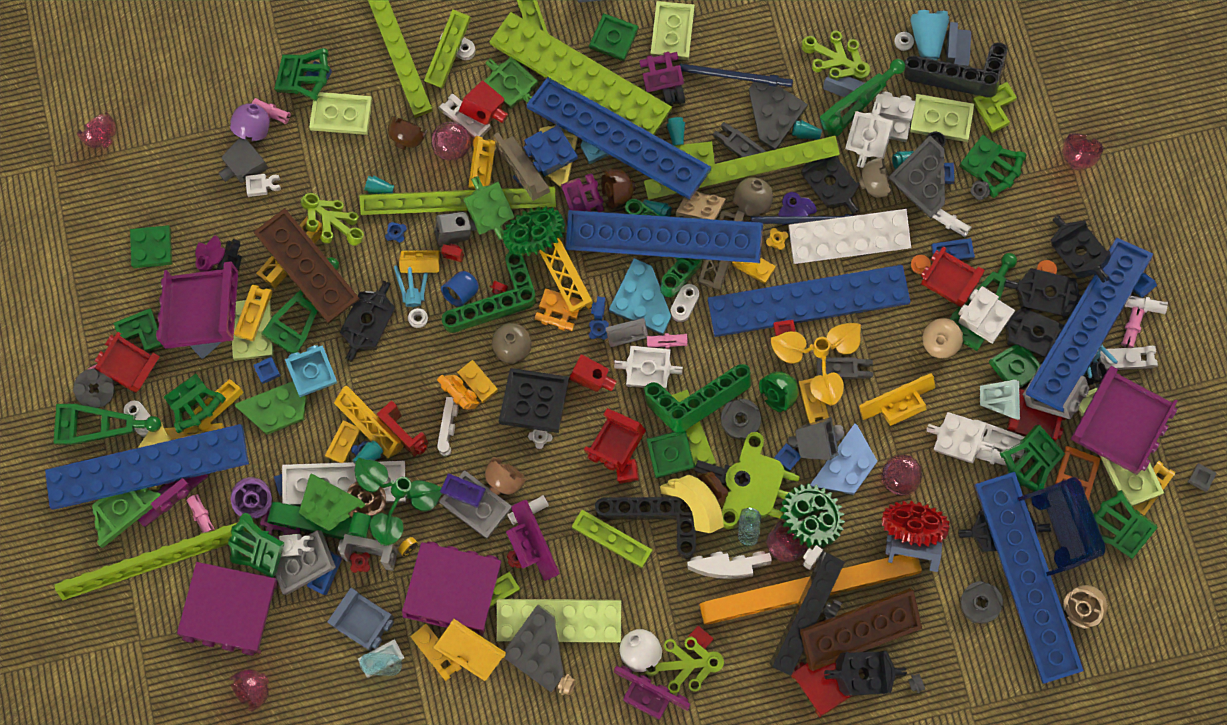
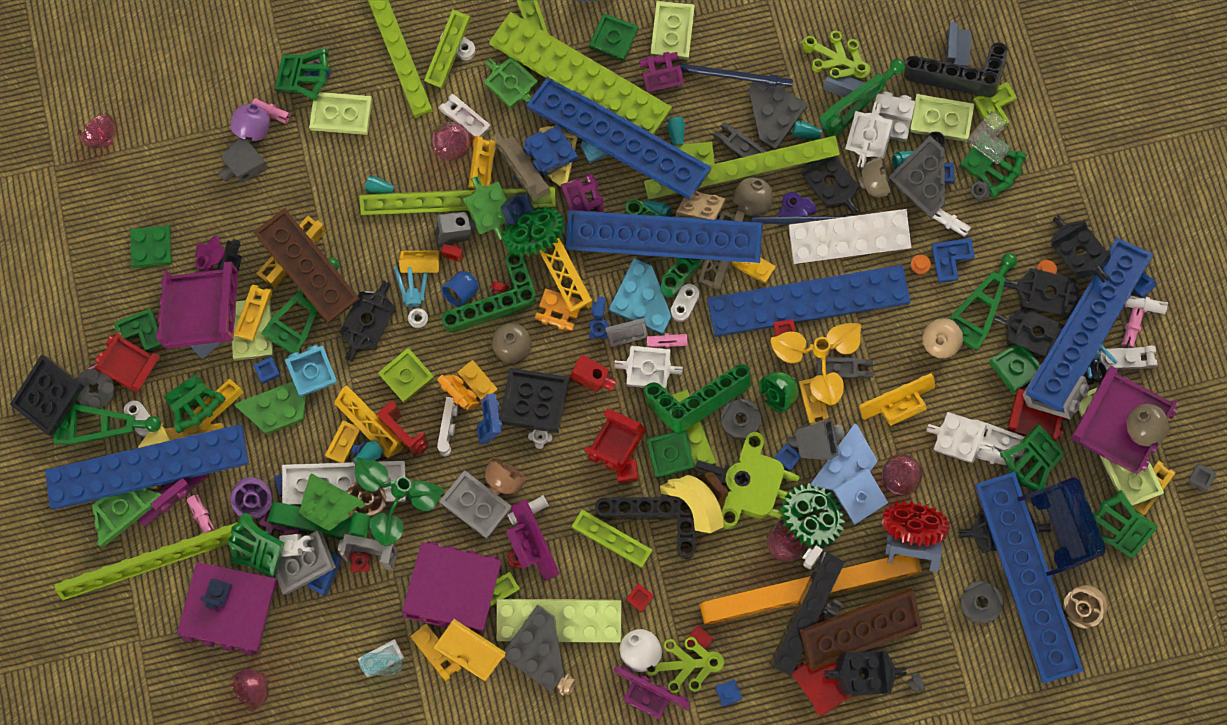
white plate [246,174,281,197] -> none
lime plant [301,193,364,246] -> none
sand blue panel [327,588,394,652] -> none
blue plate [385,222,407,243] -> none
reddish brown cylinder [388,116,428,150] -> none
yellow tile [398,537,418,557] -> none
dark purple plate [440,473,486,508] -> none
red torso [459,80,509,125] -> none
reddish brown cylinder [601,169,636,209] -> none
black wheel [662,85,685,107] -> none
white slope [687,551,772,579] -> none
clear light blue plate [738,508,761,546] -> none
yellow plate [766,228,788,250] -> none
white plate [894,32,914,51] -> none
medium azure cone [910,10,949,60] -> none
red panel [921,246,985,308] -> none
white plate [958,286,1015,344] -> none
light aqua wing [980,380,1020,420] -> none
orange window [1049,446,1101,516] -> none
clear pink cylinder [1062,133,1104,170] -> none
none -> black plate [10,354,84,437]
none -> dark blue bracket [201,578,232,610]
none -> lime plate [378,348,435,404]
none -> blue plate [477,394,502,444]
none -> dark blue bracket [501,194,534,224]
none -> red plate [625,583,654,613]
none -> blue plate [715,679,742,707]
none -> light blue plate [832,468,888,525]
none -> clear plate [967,111,1011,164]
none -> dark tan cylinder [1126,404,1170,446]

